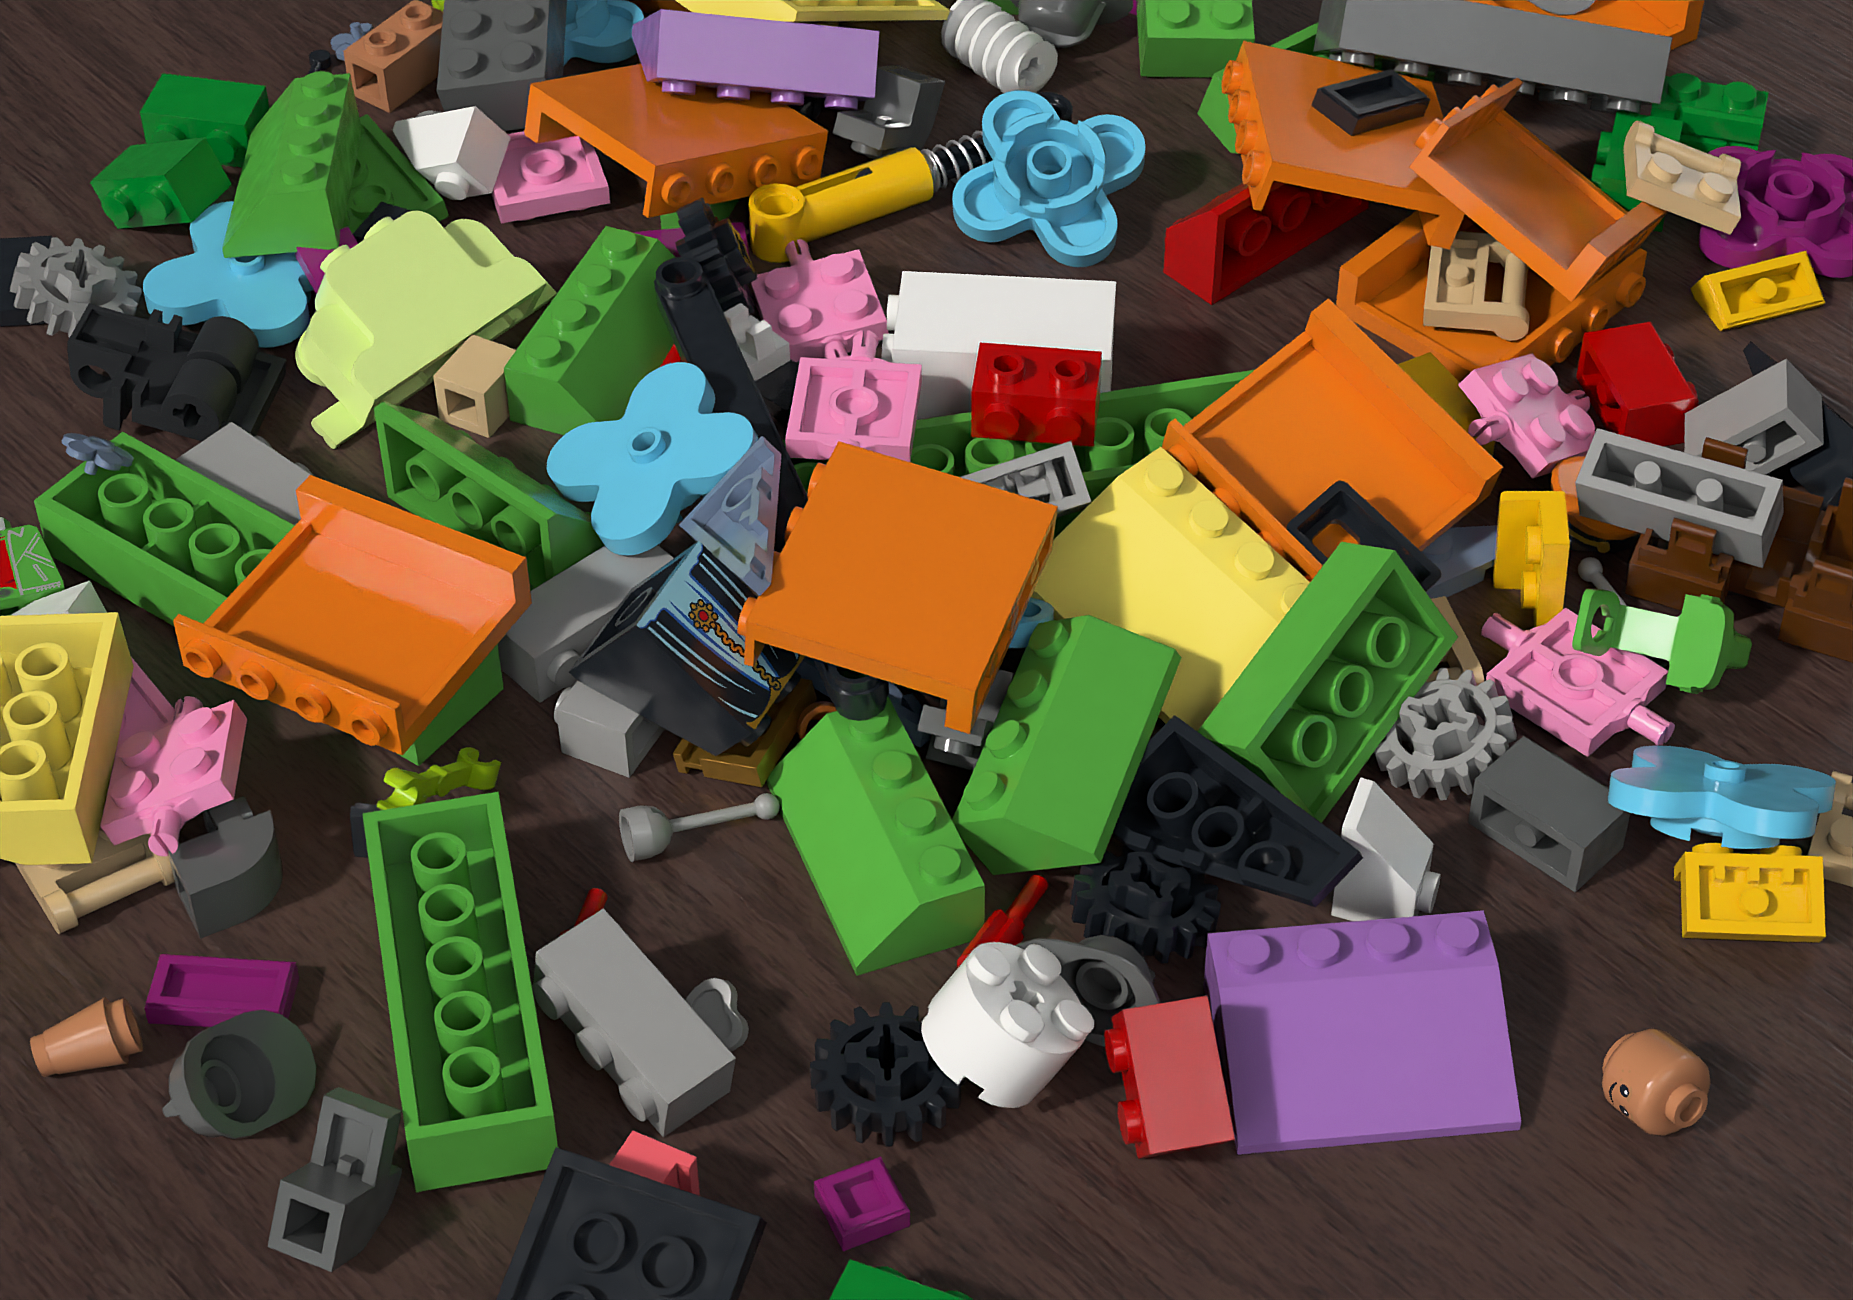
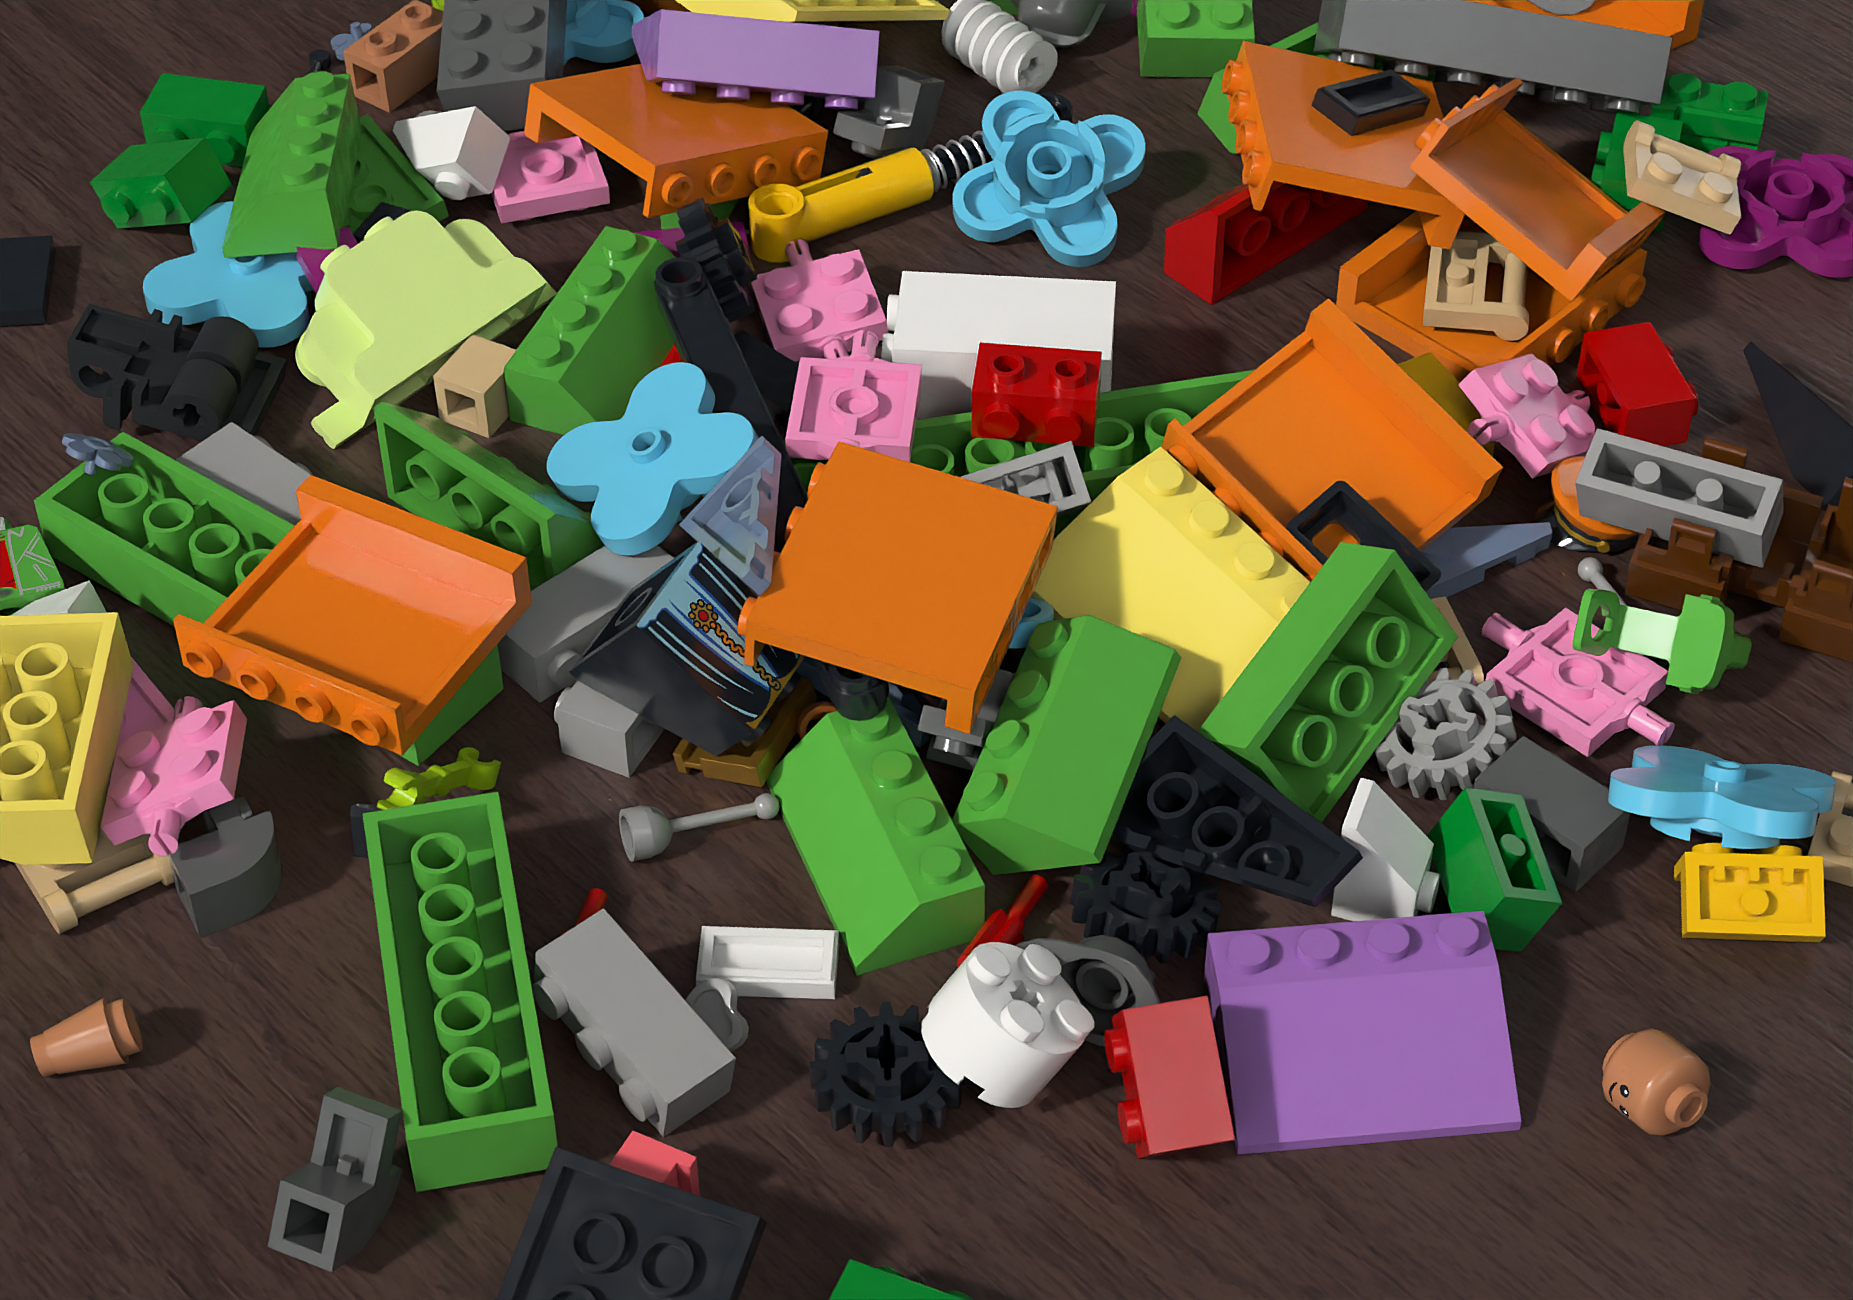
light grey gear [10,237,142,338] -> none
magenta tile [144,954,299,1027] -> none
dark grey piece [162,1009,316,1139] -> none
white tile [724,303,790,381] -> none
magenta tile [814,1157,910,1251] -> none
yellow bracket [1493,491,1570,628] -> none
light grey brick [1684,359,1824,475] -> none
yellow slope [1691,251,1825,331] -> none
none -> white tile [696,926,839,999]
none -> green brick [1427,787,1562,952]

